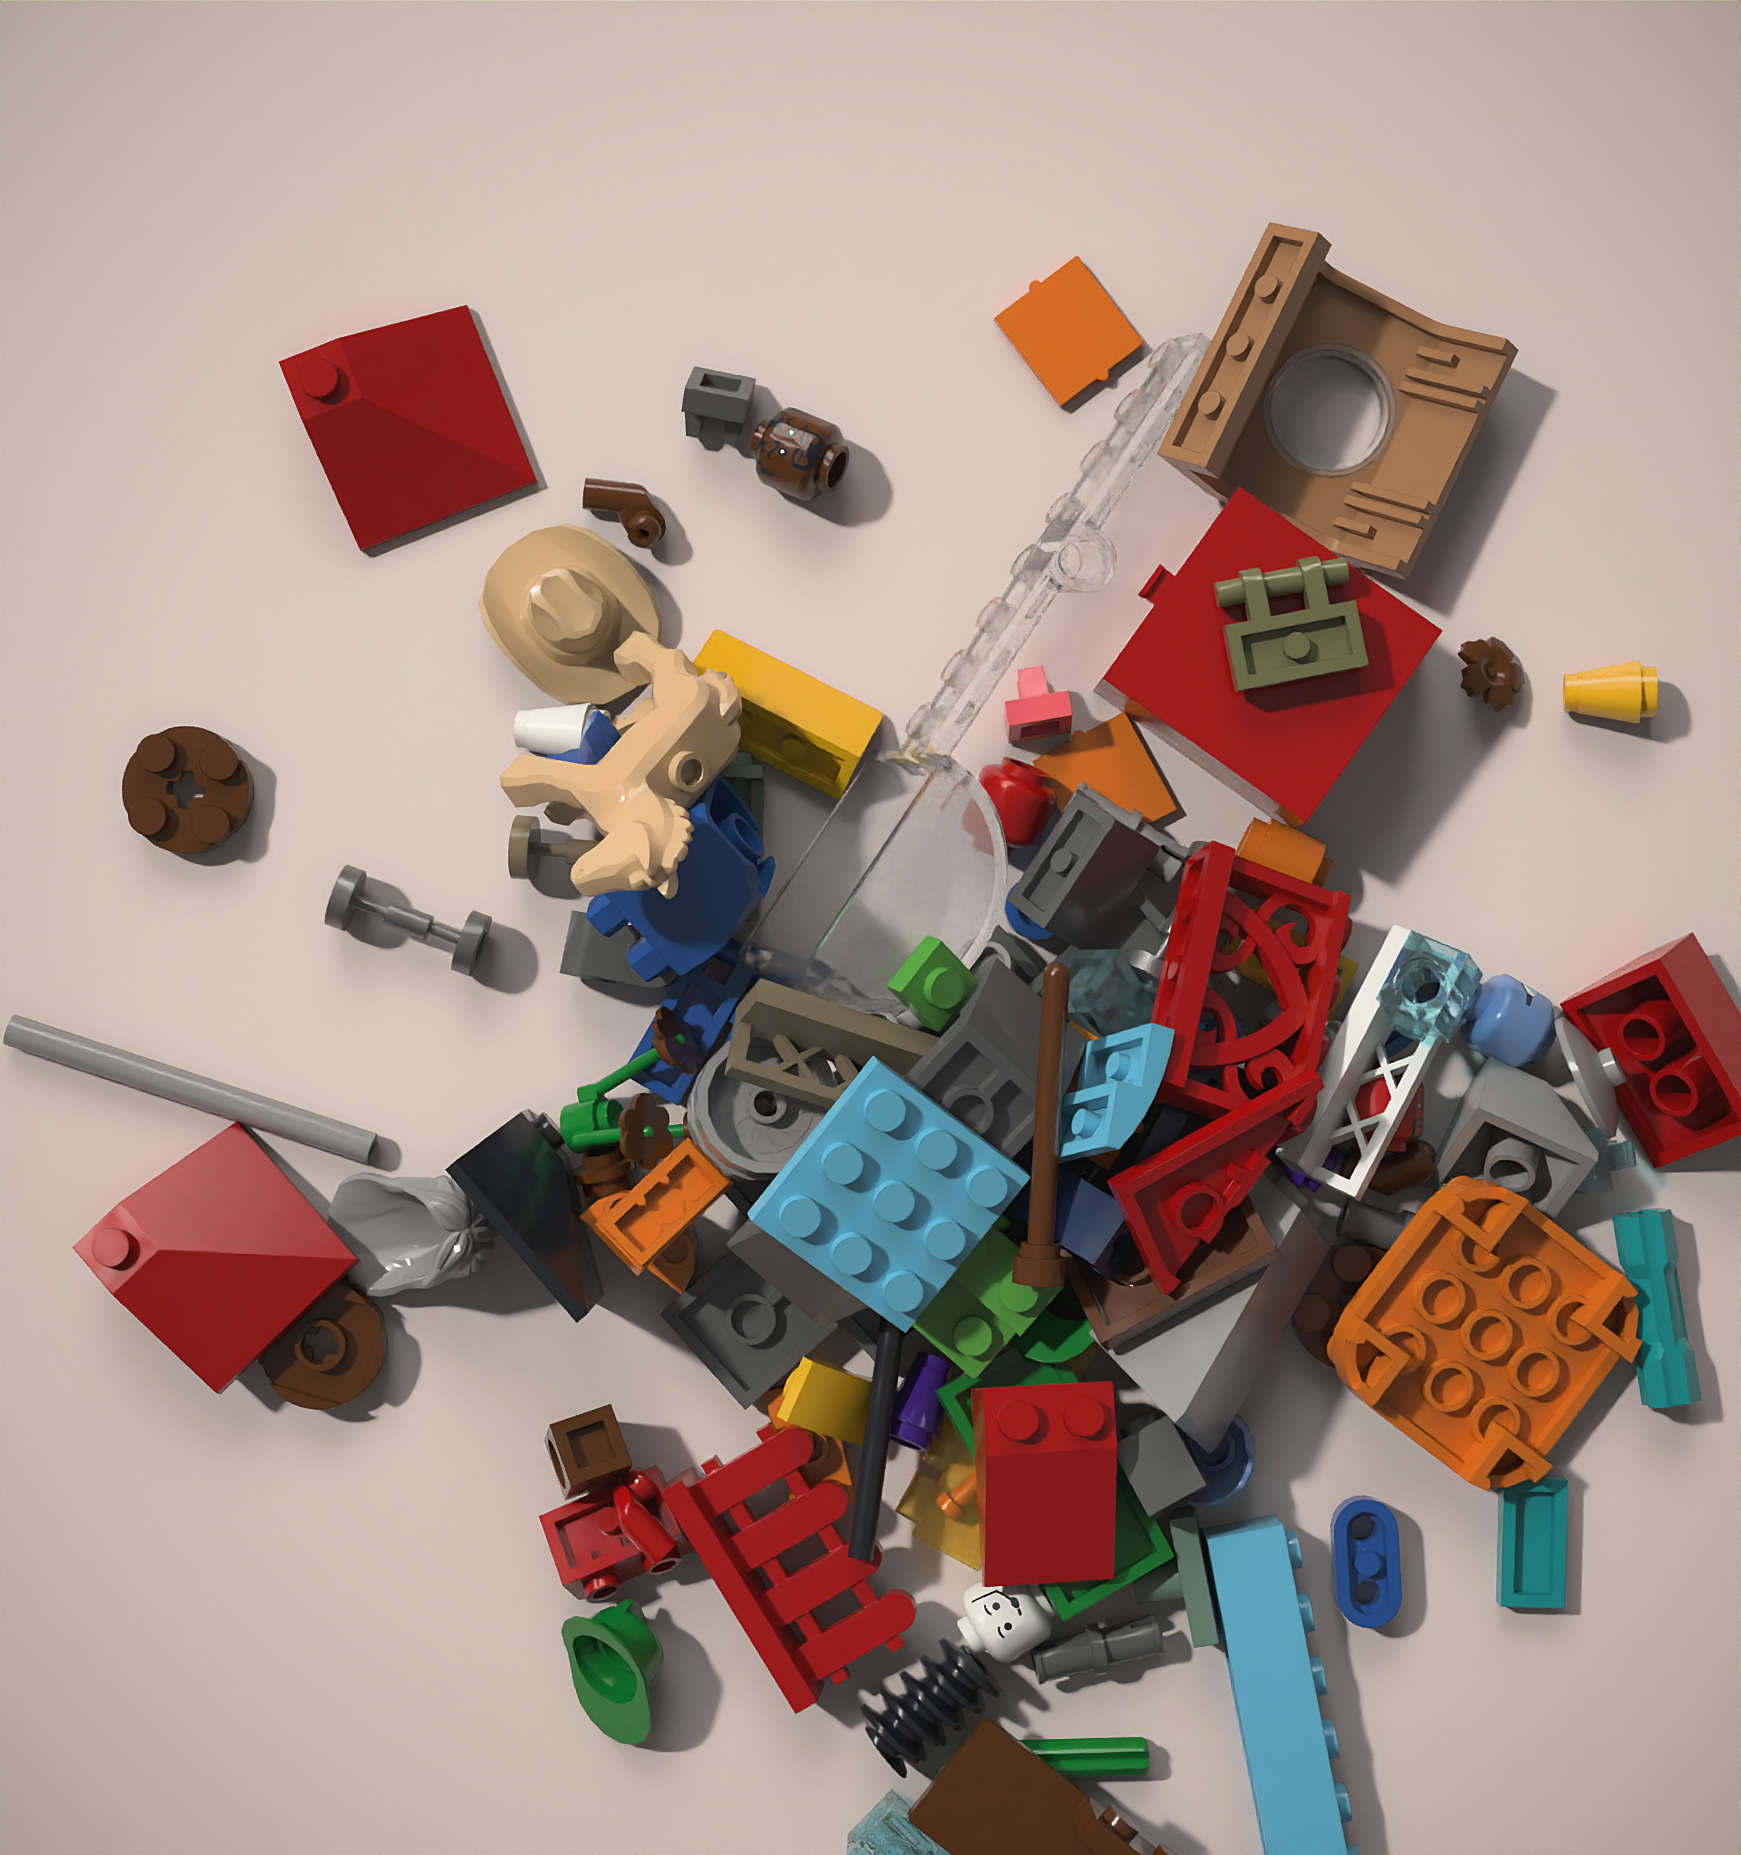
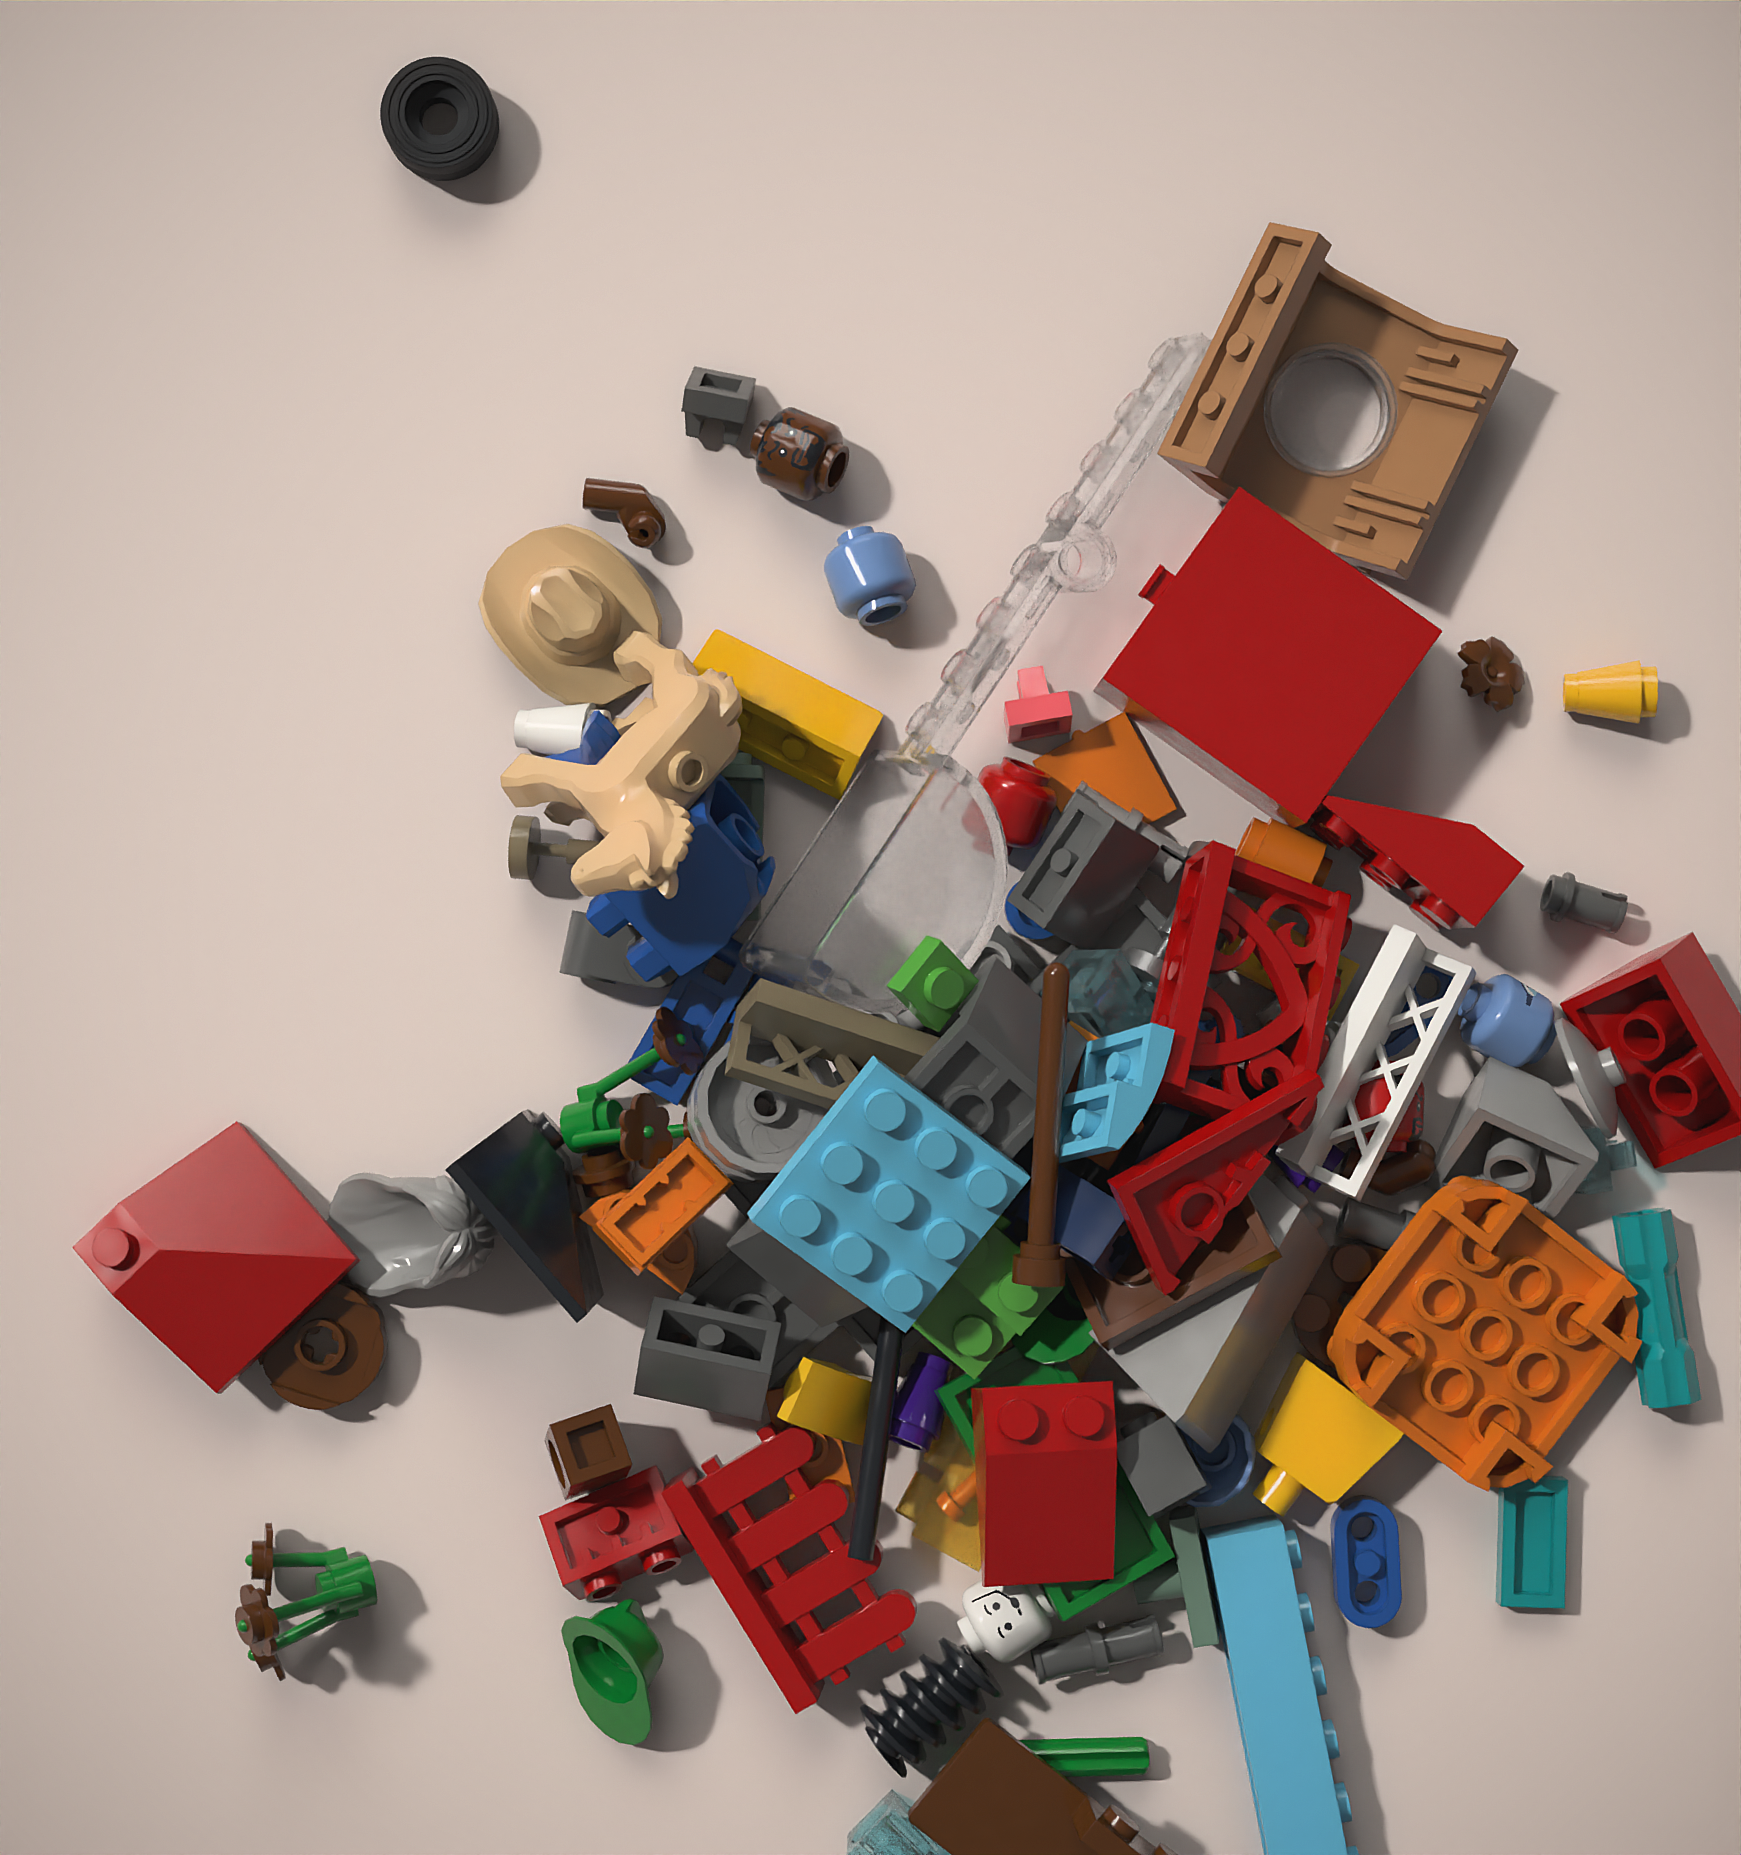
light grey piece [3,1015,378,1164] -> none
reddish brown plate [122,726,254,854] -> none
red slope [279,305,538,552] -> none
flat silver wheel [324,865,492,977] -> none
red arm [612,1468,678,1565] -> none
orange piece [994,256,1144,408] -> none
olive plate [1214,556,1369,693] -> none
clear light blue brick [1376,930,1483,1043] -> none
none -> green plant [235,1523,377,1681]
none -> black tyre [380,57,499,181]
none -> dark grey brick [633,1296,782,1421]
none -> medium blue head [824,526,916,626]
none -> yellow torso [1252,1352,1404,1517]
none -> red slope [1310,795,1525,931]
none -> dark grey pin [1540,872,1628,934]

